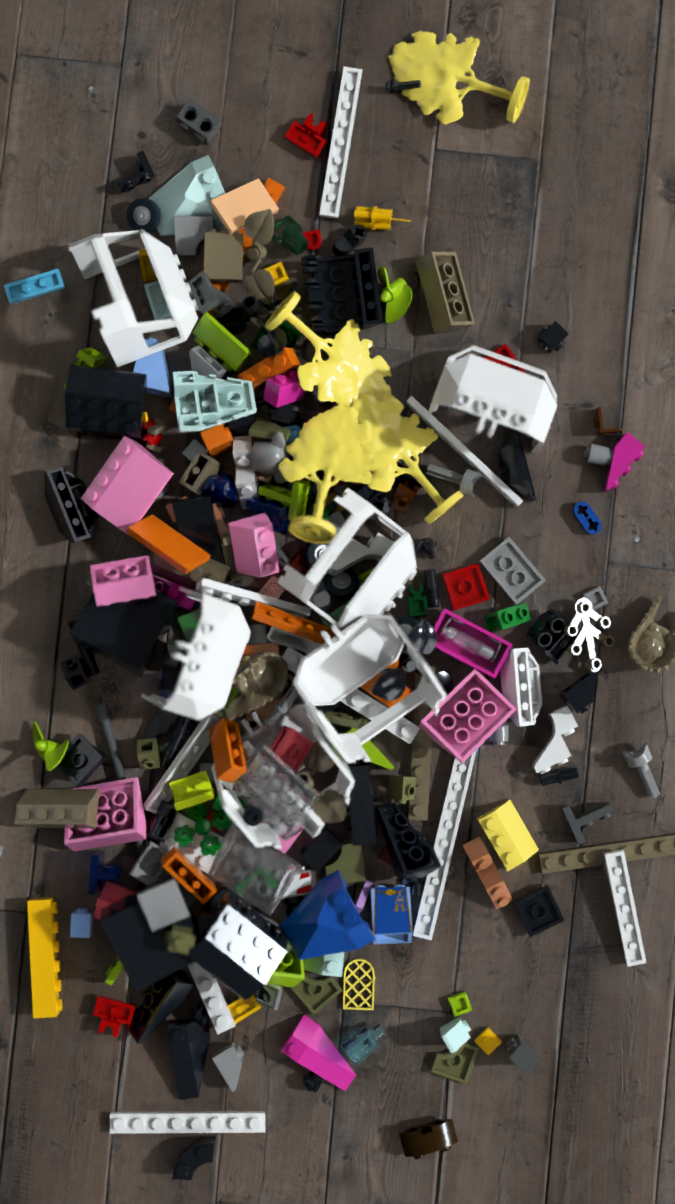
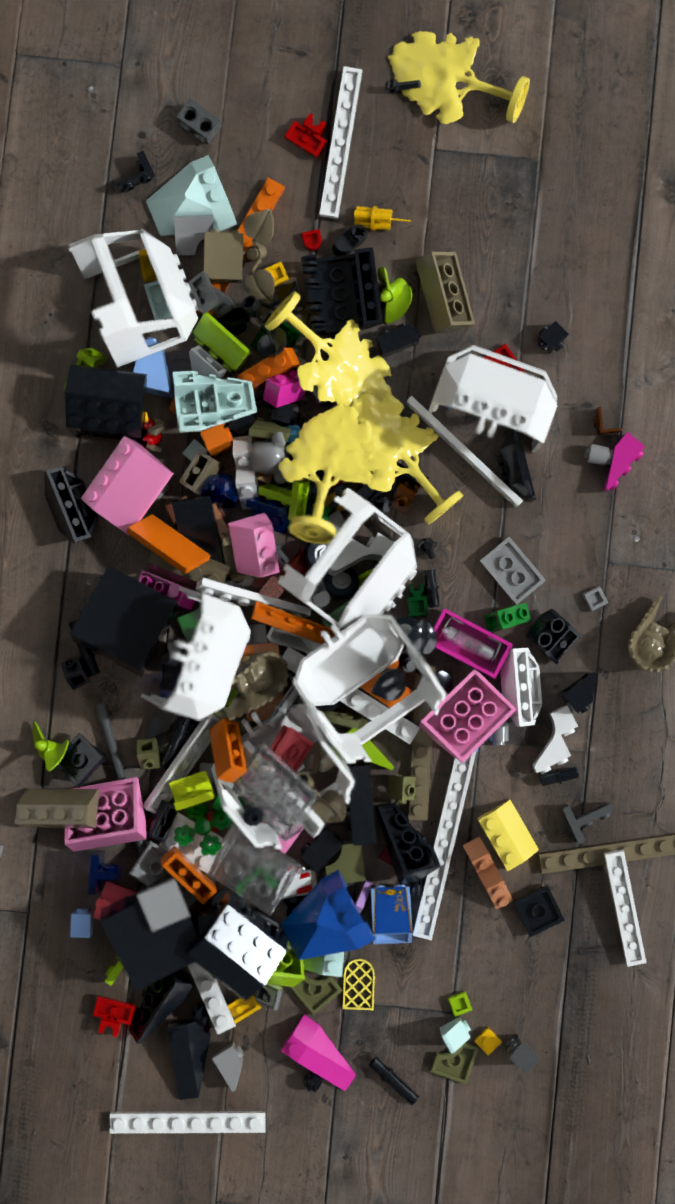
medium azure plate [4,269,65,305] -> none
yellow brick [27,897,63,1018] -> none
bright pink slope [90,555,156,606] -> none
black wheel [127,198,161,232] -> none
olive brick [165,924,195,954] -> none
black brick [172,1136,216,1181] -> none
light nougat tile [210,178,279,234] -> none
clear green piece [272,216,309,256] -> none
clear light blue torso [340,1024,385,1066] -> none
dark brown brick [399,1119,458,1159] -> none
light grey piece [426,464,482,498] -> none
red tile [442,563,490,611] -> none
plant [564,598,614,672] -> none
blue beam [573,502,602,535] -> none
light grey piece [622,743,660,798] -> none
none -> black pin [368,1056,419,1105]
none -> black brick [376,322,421,358]

